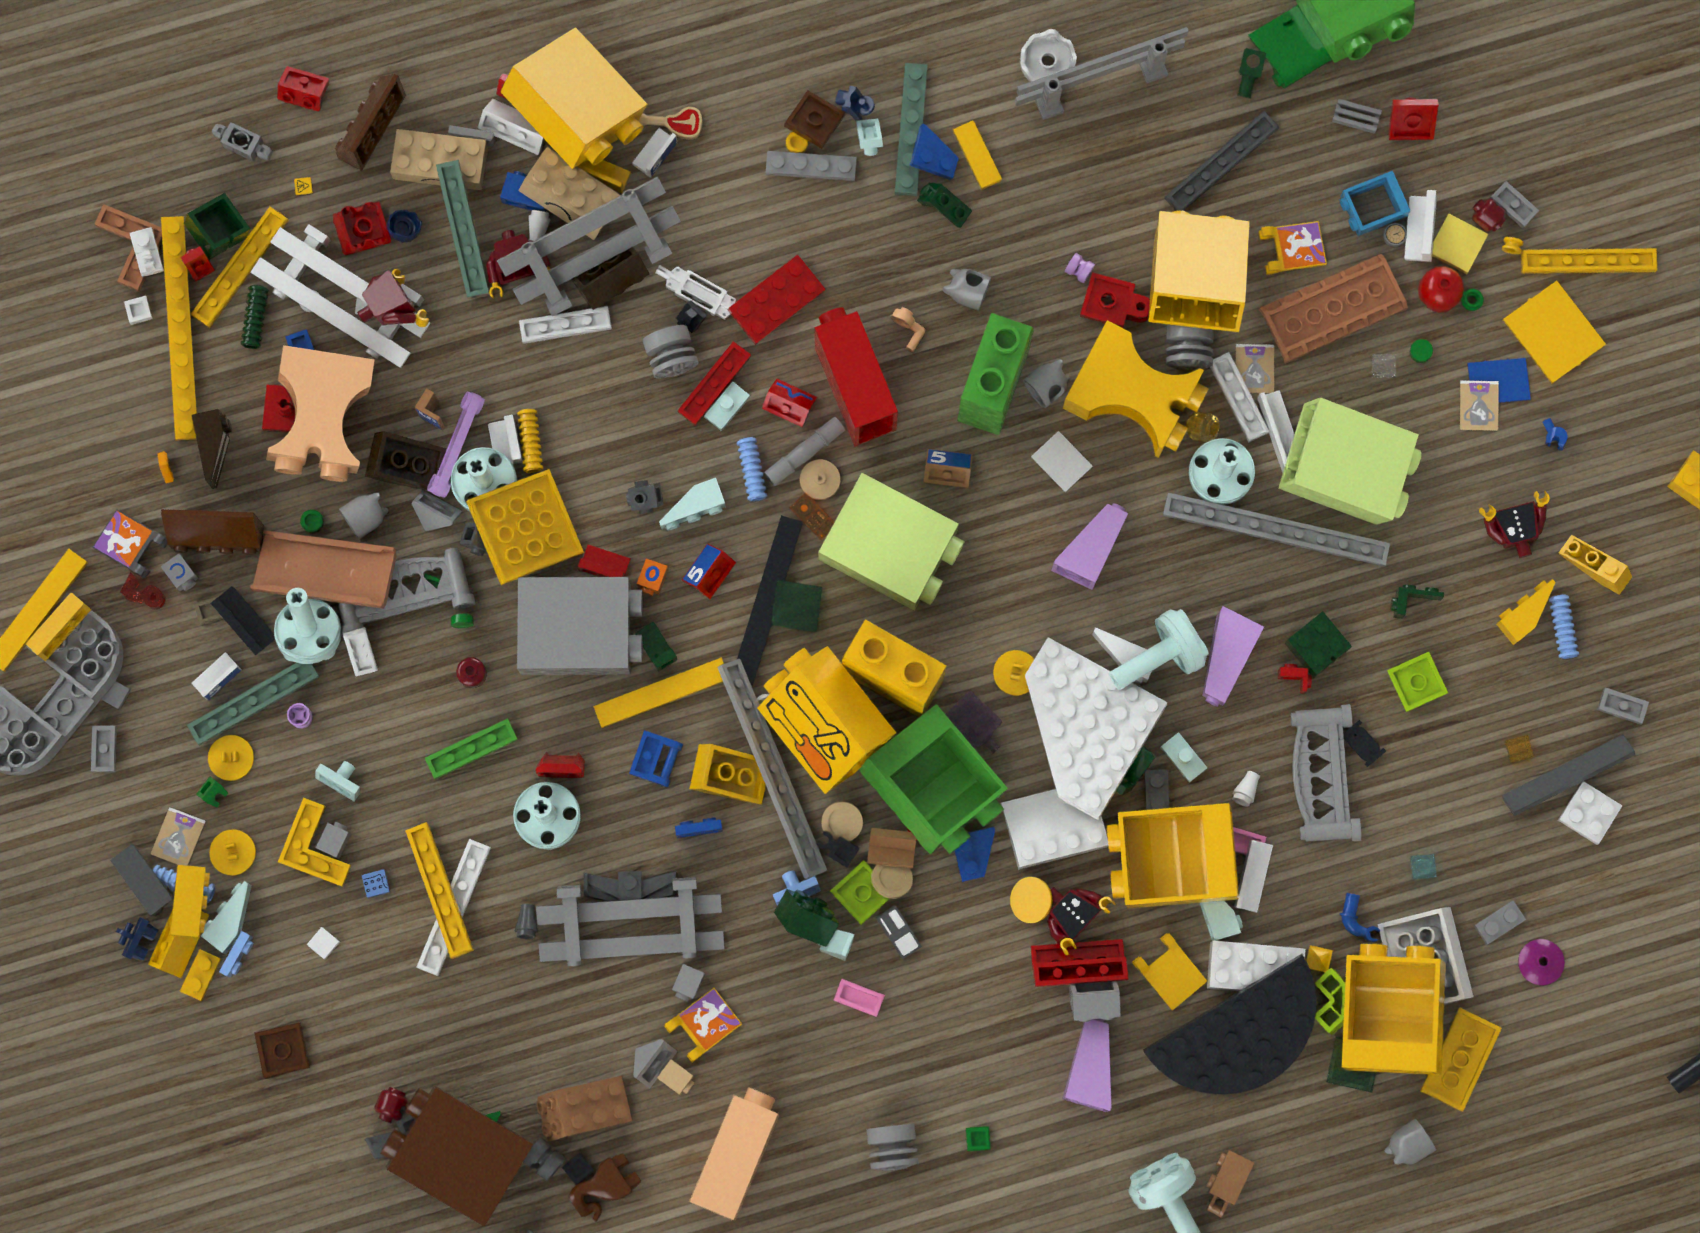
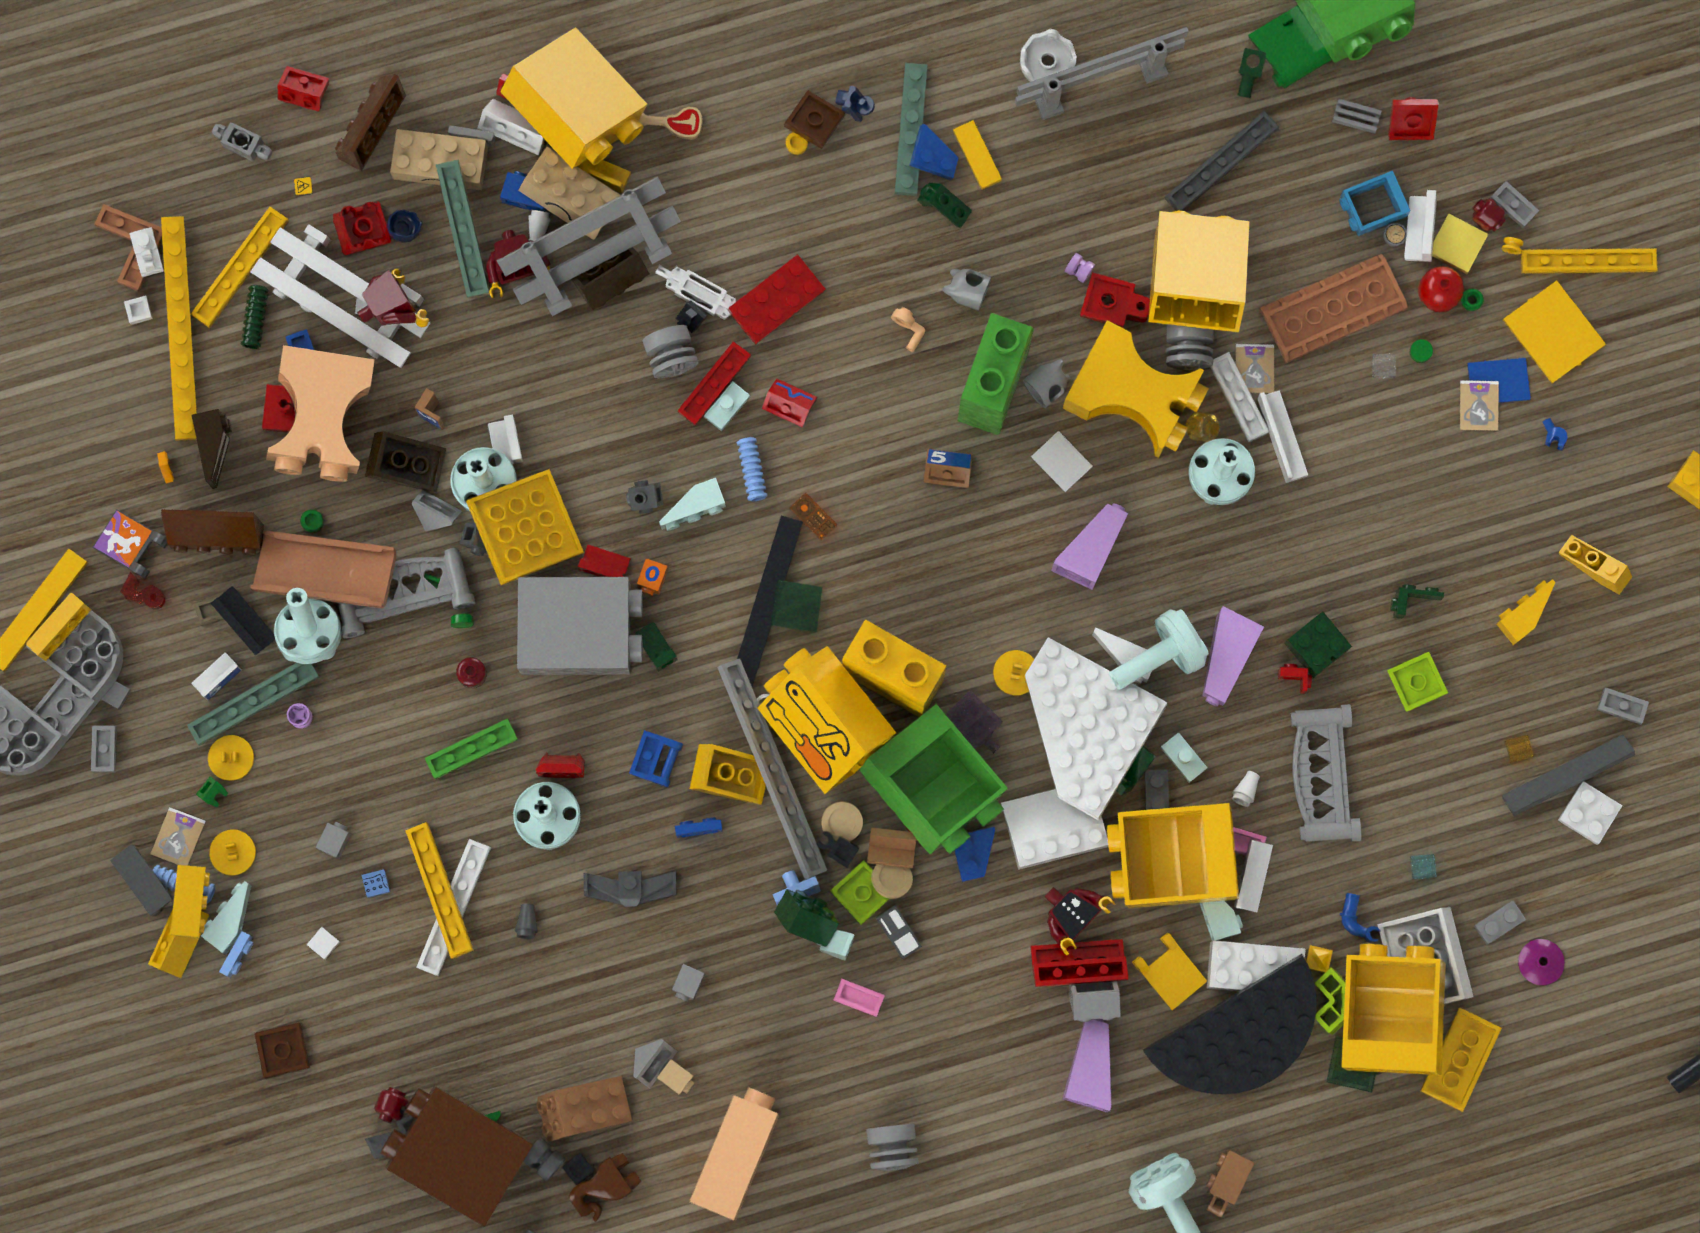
dark blue hips [116,917,158,960] -> none
light grey brick [161,553,199,592] -> none
yellow plate [180,949,222,1001] -> none
red plate [181,246,215,282] -> none
dark green piece [184,193,250,260] -> none
yellow plate [278,798,351,887] -> none
light aqua tile [315,761,360,801] -> none
light grey piece [339,493,388,539] -> none
white plate [343,627,378,676] -> none
lavender piece [427,391,485,498] -> none
yellow piece [517,409,543,473] -> none
white tile [519,306,612,344] -> none
light grey fence [536,877,724,966] -> none
yellow tile [593,657,724,728] -> none
white panel [632,128,677,178] -> none
flag [664,988,742,1063] -> none
panel [682,543,736,599] -> none
light grey piece [764,416,846,486] -> none
light grey plate [766,151,857,181] -> none
tan piece [800,459,840,500] -> none
red brick [814,307,898,447] -> none
yellowish green brick [818,473,965,611] -> none
light aqua tile [856,119,883,156] -> none
green tile [966,1126,991,1151] -> none
yellow piece [1010,877,1052,923] -> none
light grey plate [1163,493,1390,566] -> none
flag [1258,221,1327,275] -> none
yellowish green brick [1278,397,1421,525] -> none
black piece [1343,720,1386,767] -> none
light grey piece [1385,1119,1436,1165] -> none
torso [1479,491,1550,558] -> none
light blue piece [1549,594,1579,659] -> none

